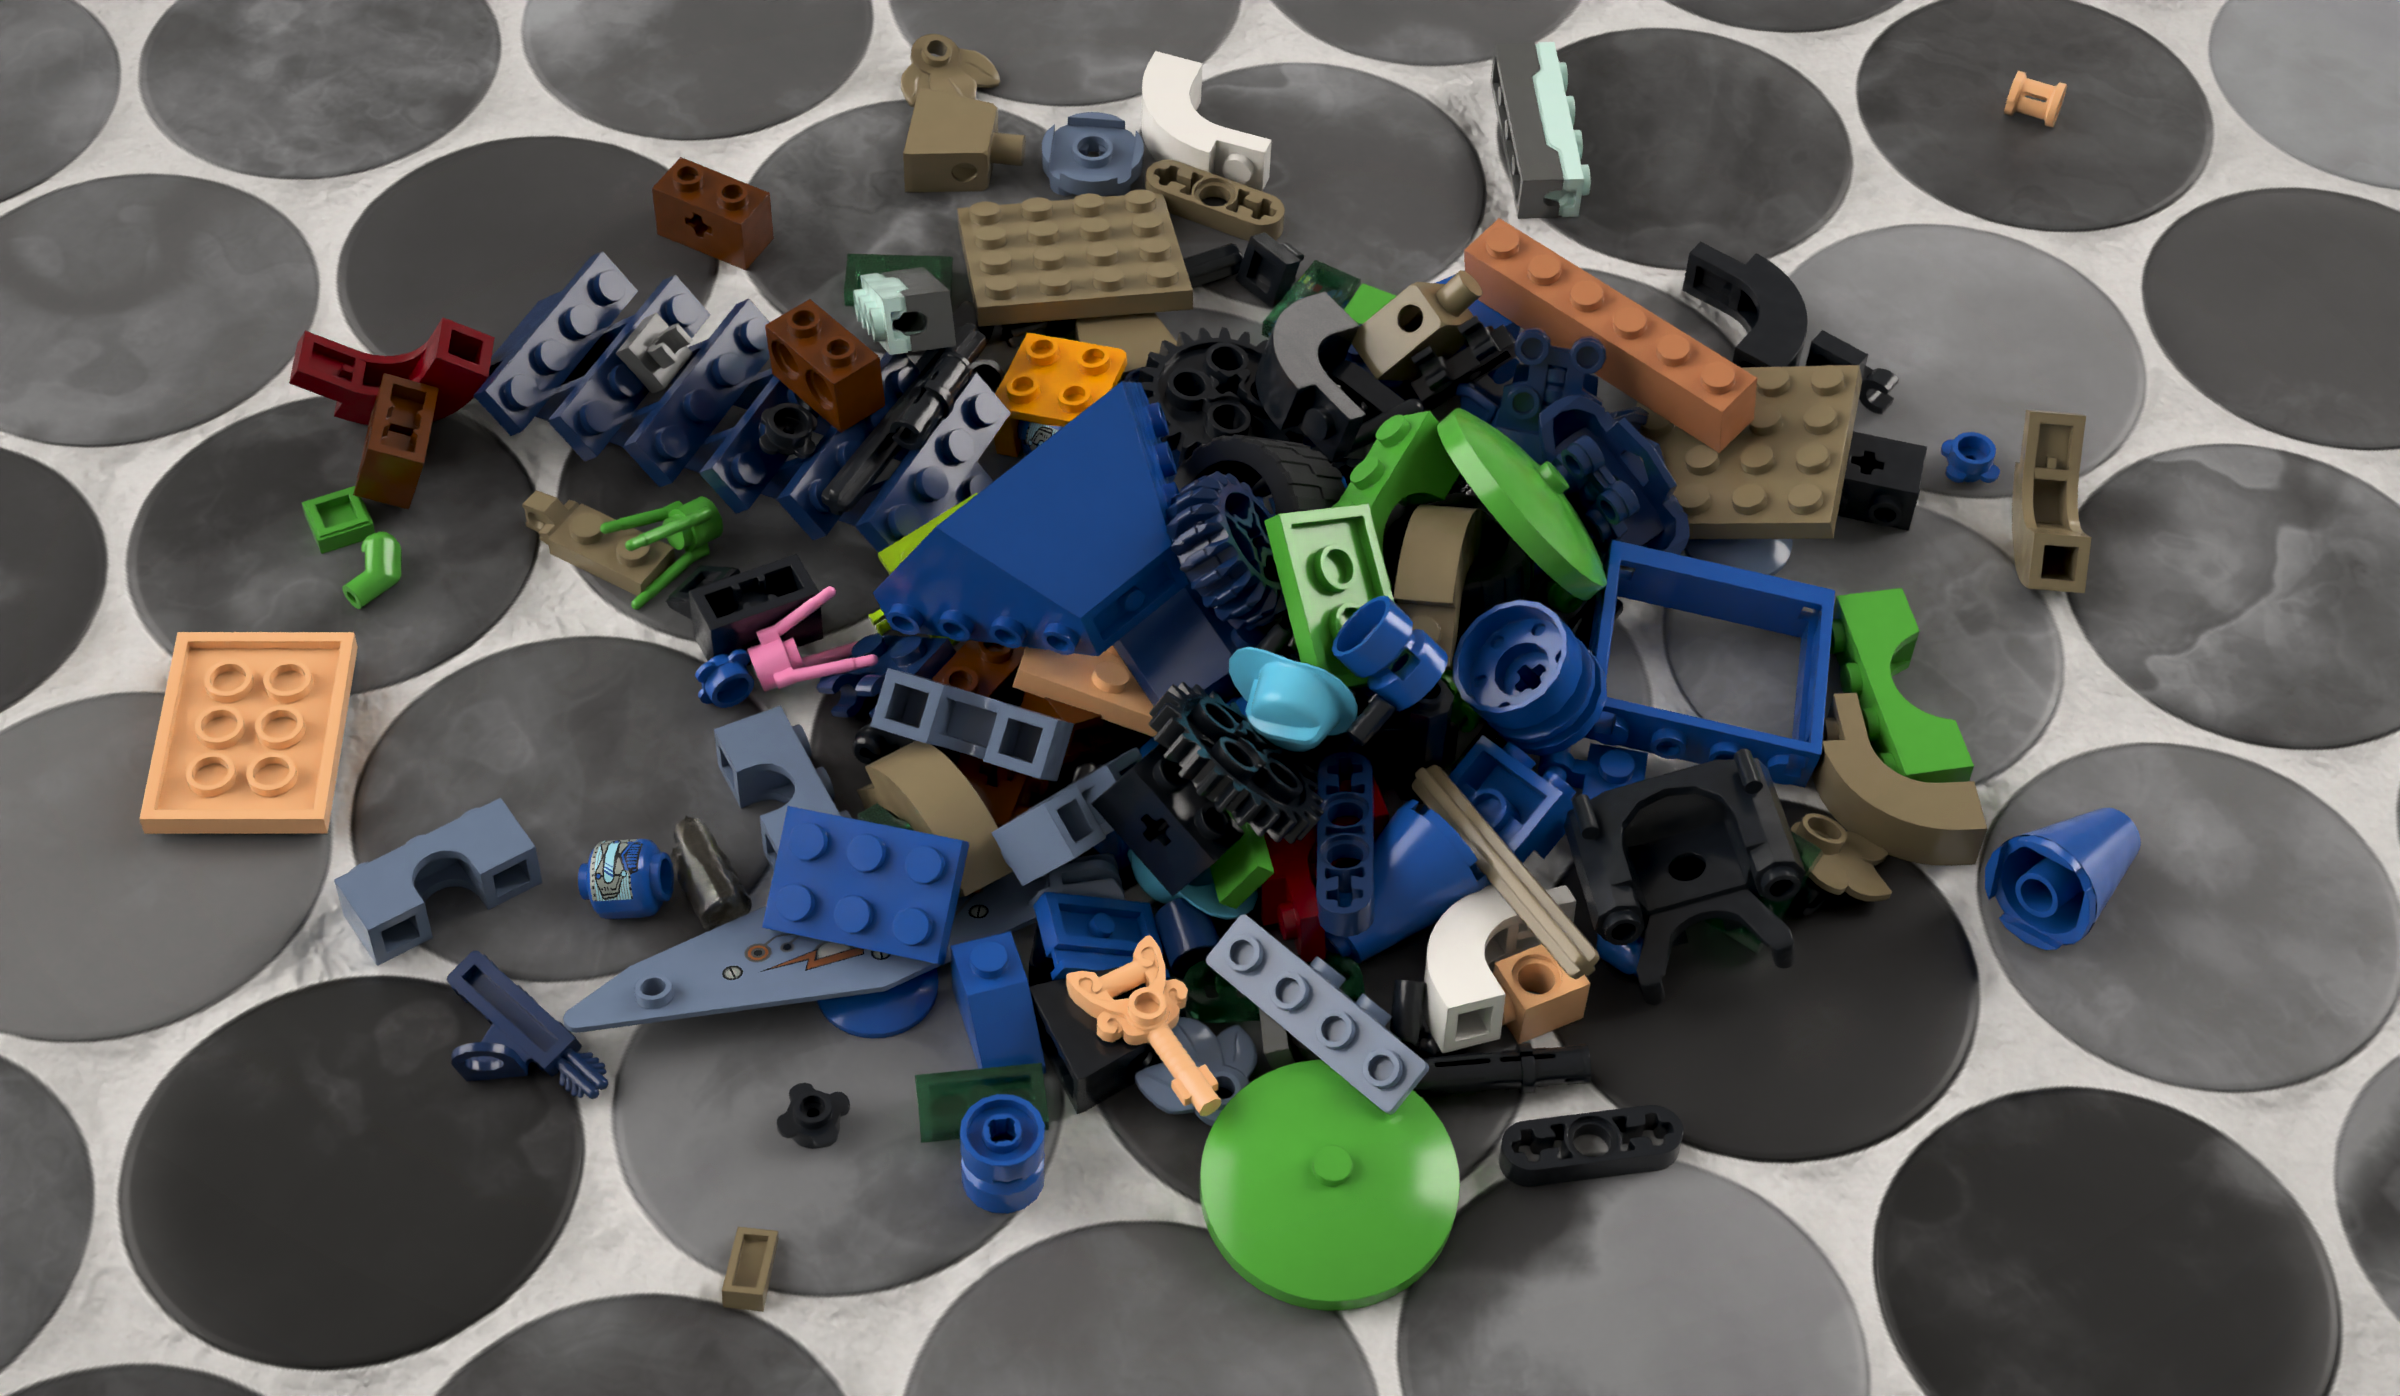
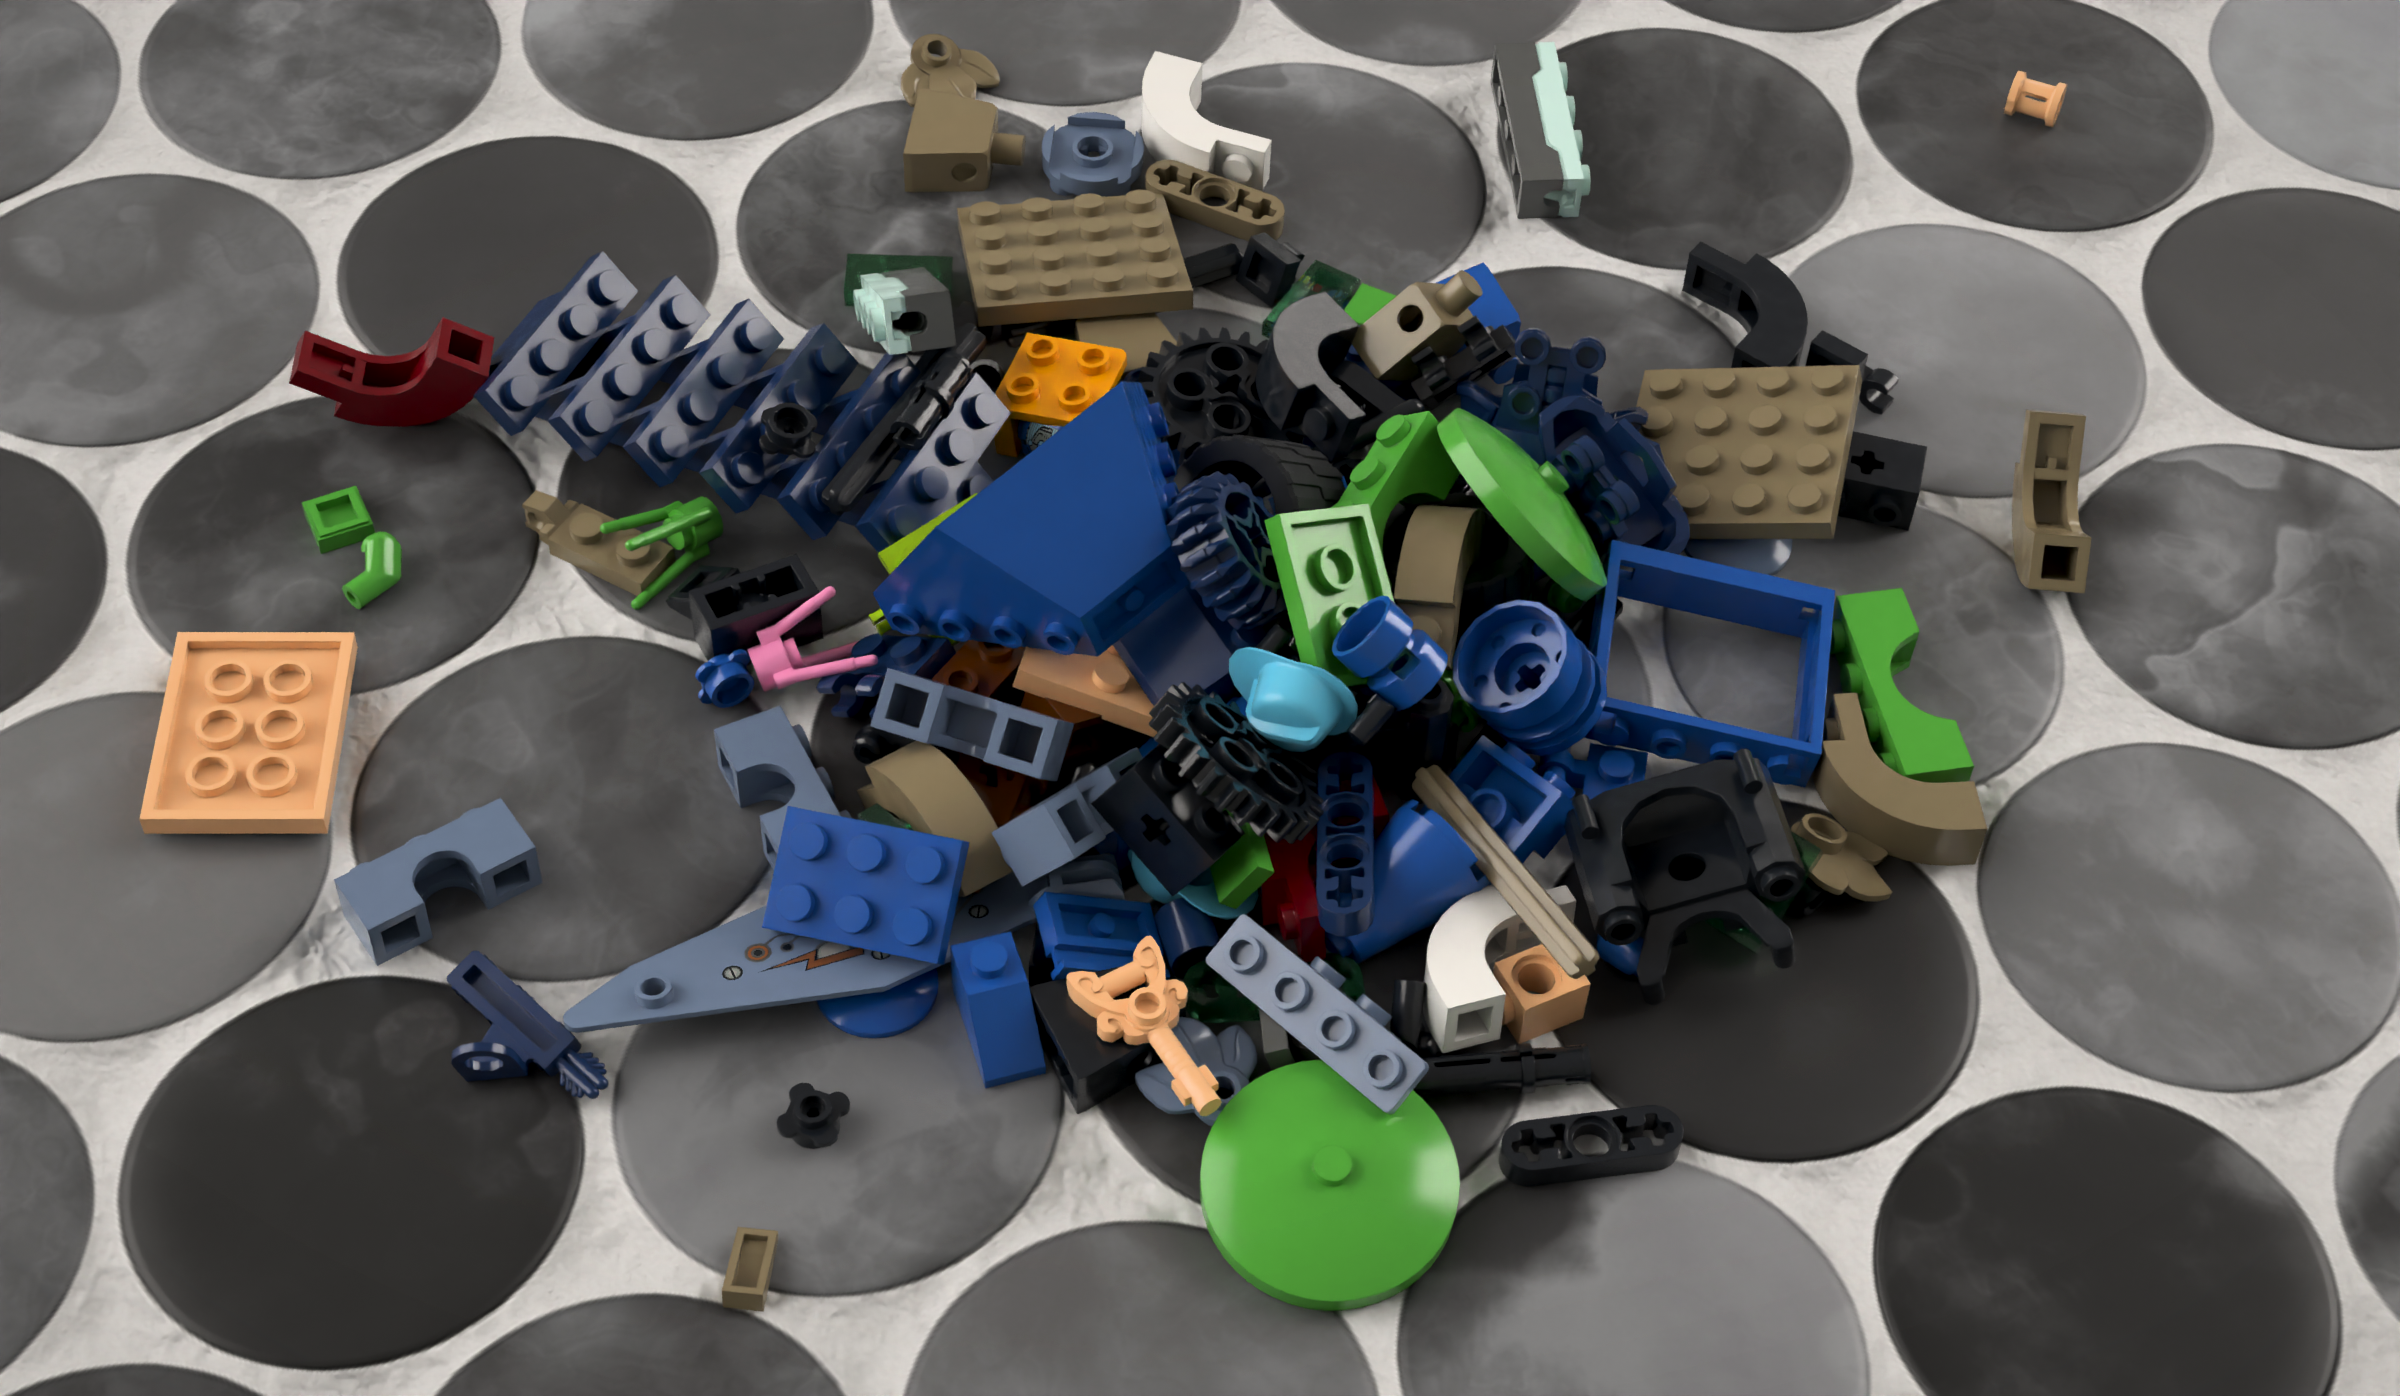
reddish brown brick [353,373,439,510] -> none
blue head [578,838,674,919] -> none
dark grey tile [616,312,693,394] -> none
reddish brown brick [652,157,774,270] -> none
clear smoke hinge [670,815,752,931] -> none
reddish brown brick [765,299,885,433] -> none
clear green plate [915,1063,1049,1143] -> none
blue wheel [960,1094,1045,1214] -> none
nougat brick [1464,218,1757,453] -> none
blue plate [1941,432,2000,483] -> none
blue cone [1985,808,2141,950] -> none

